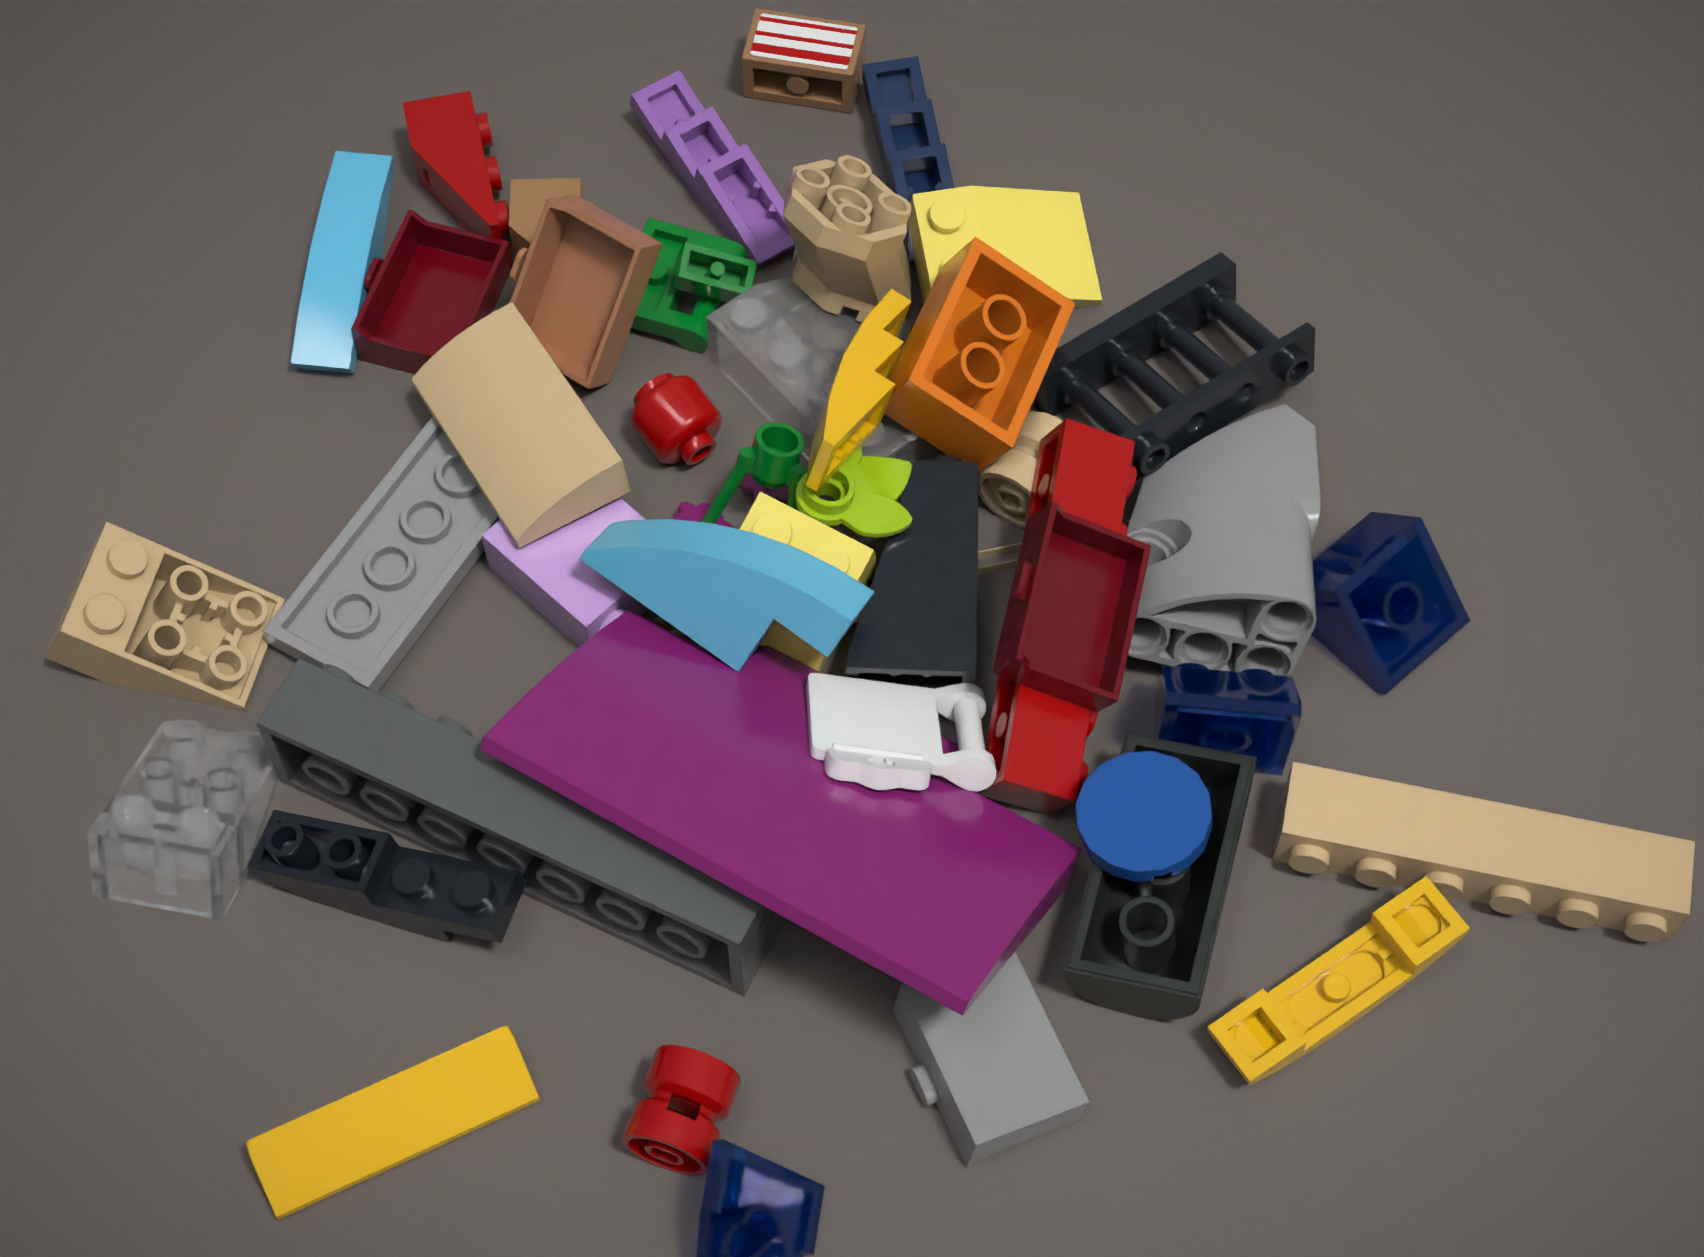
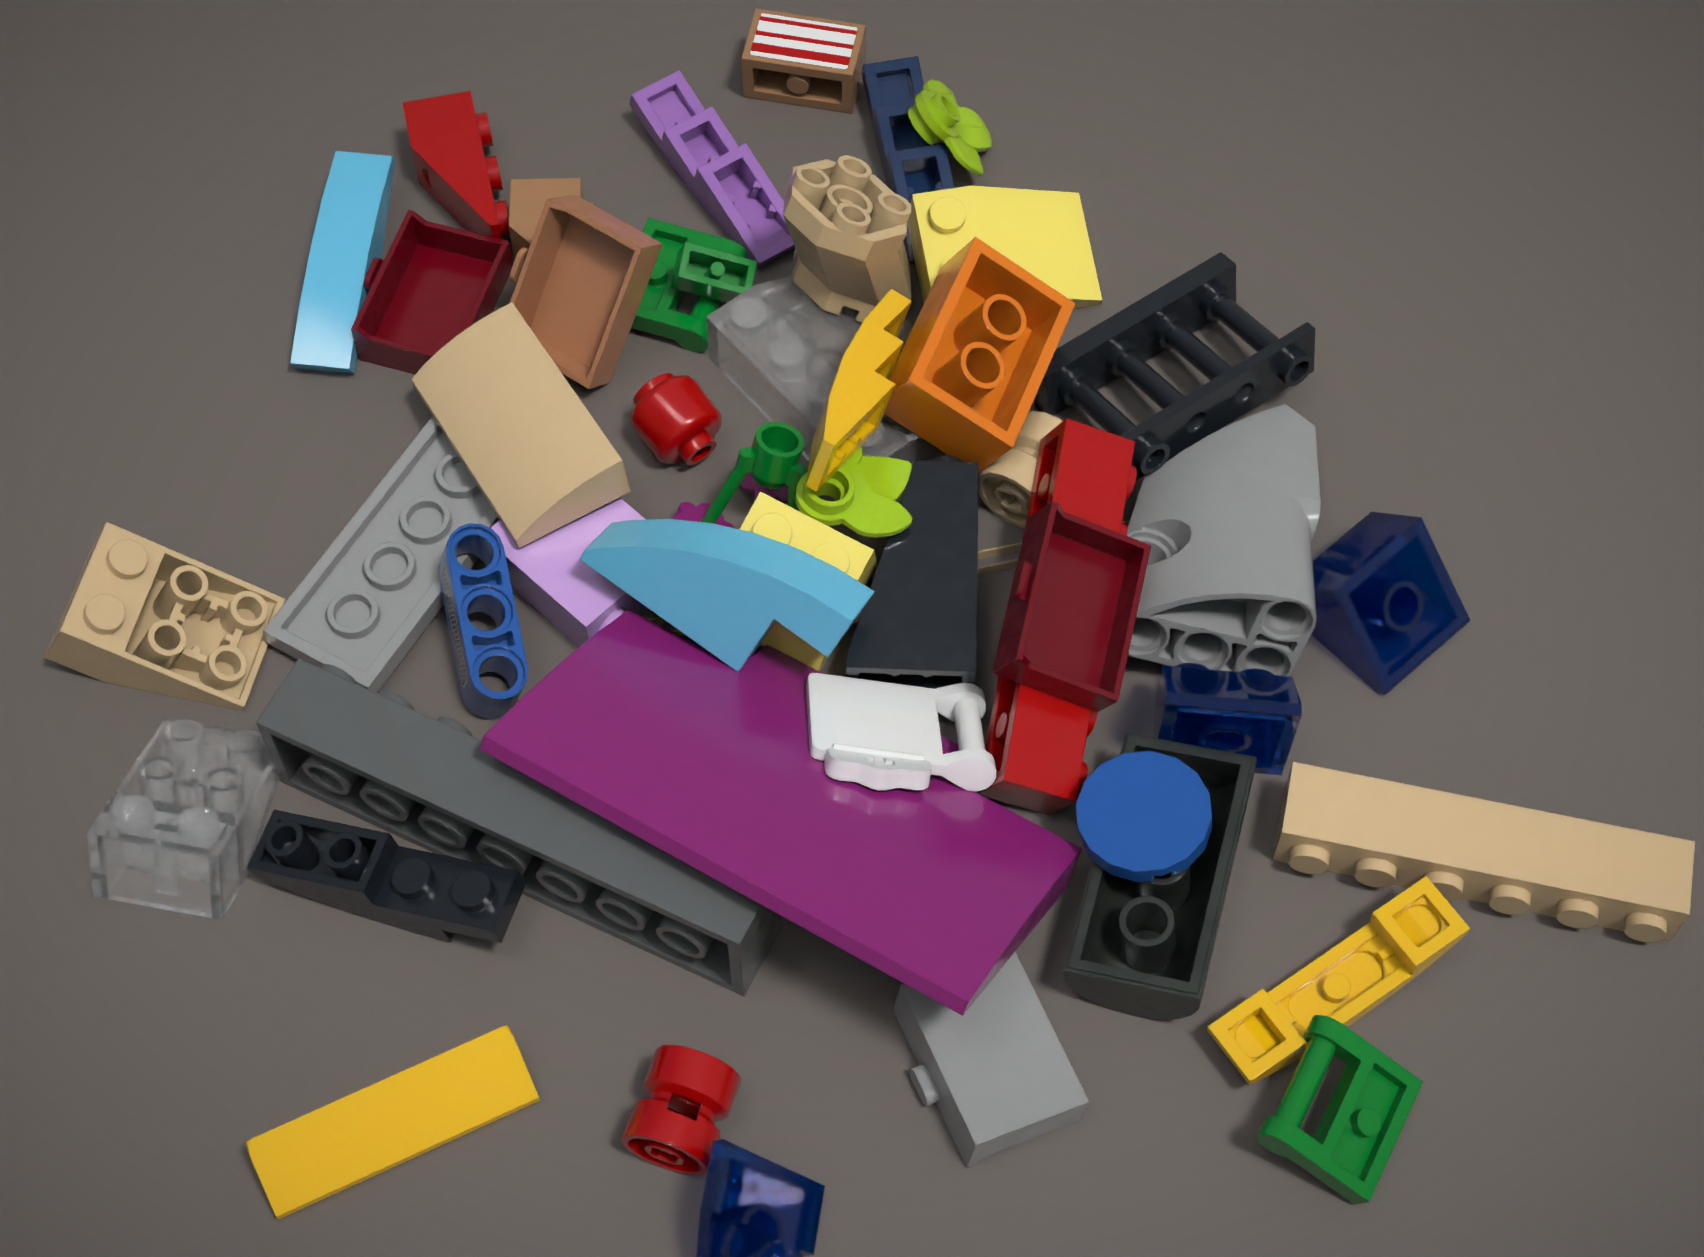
none -> blue beam [439,523,528,719]
none -> lime plate [908,79,992,177]
none -> green plate [1256,1015,1423,1204]

